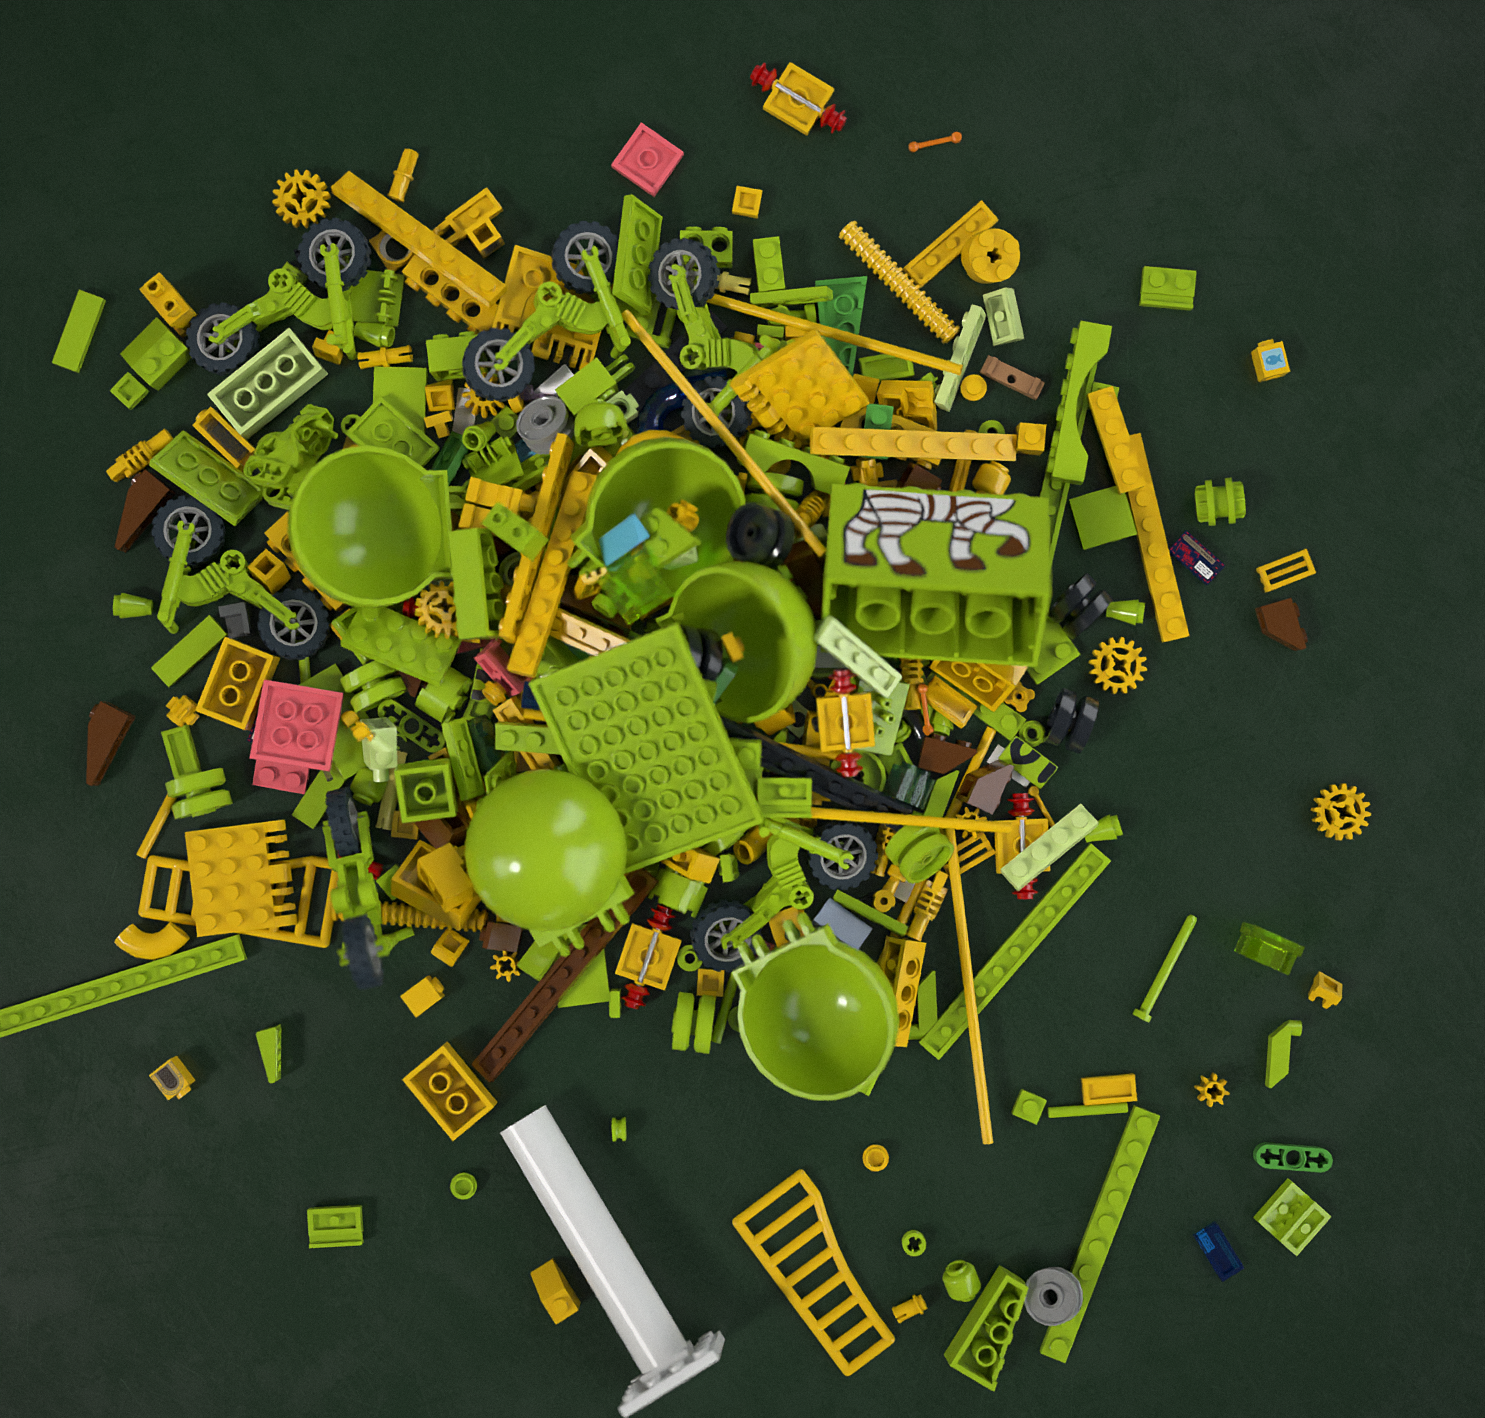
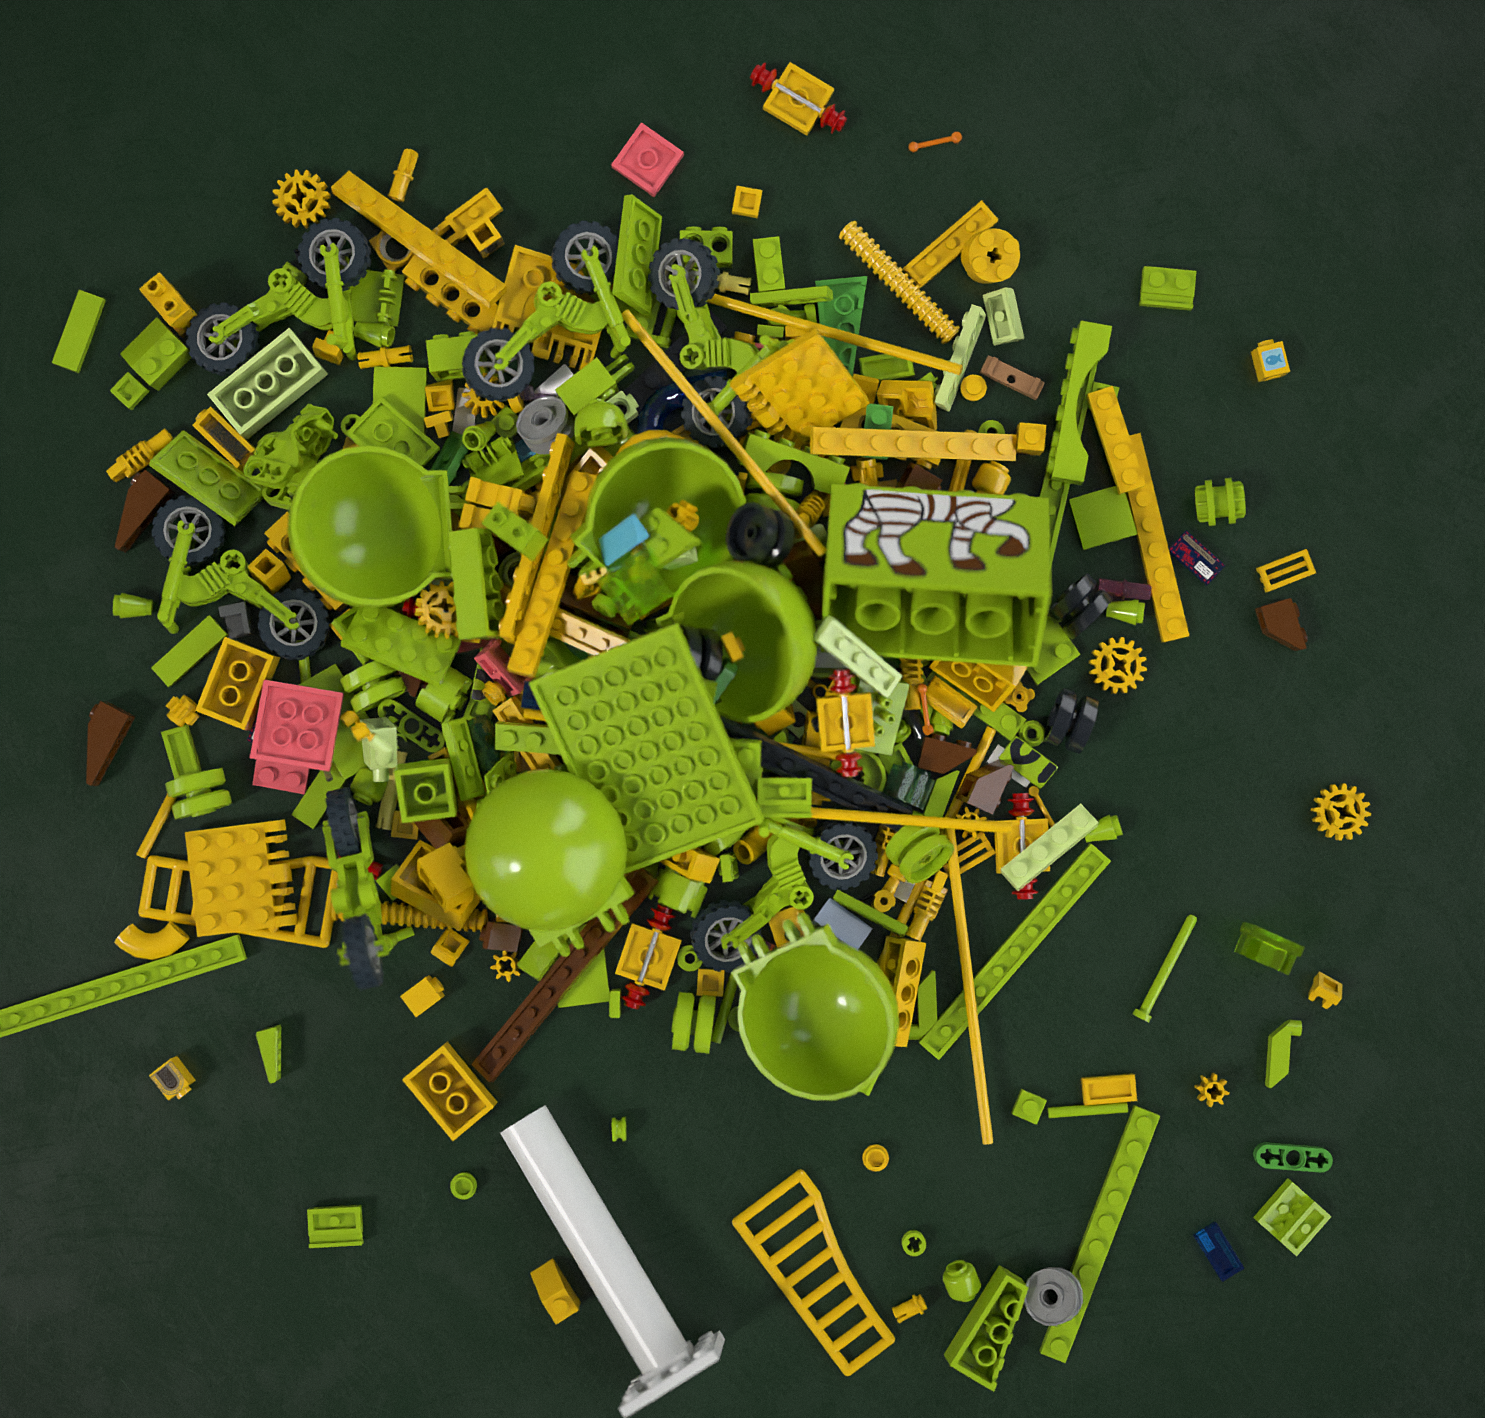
none -> clear pink axle [1098,578,1152,600]

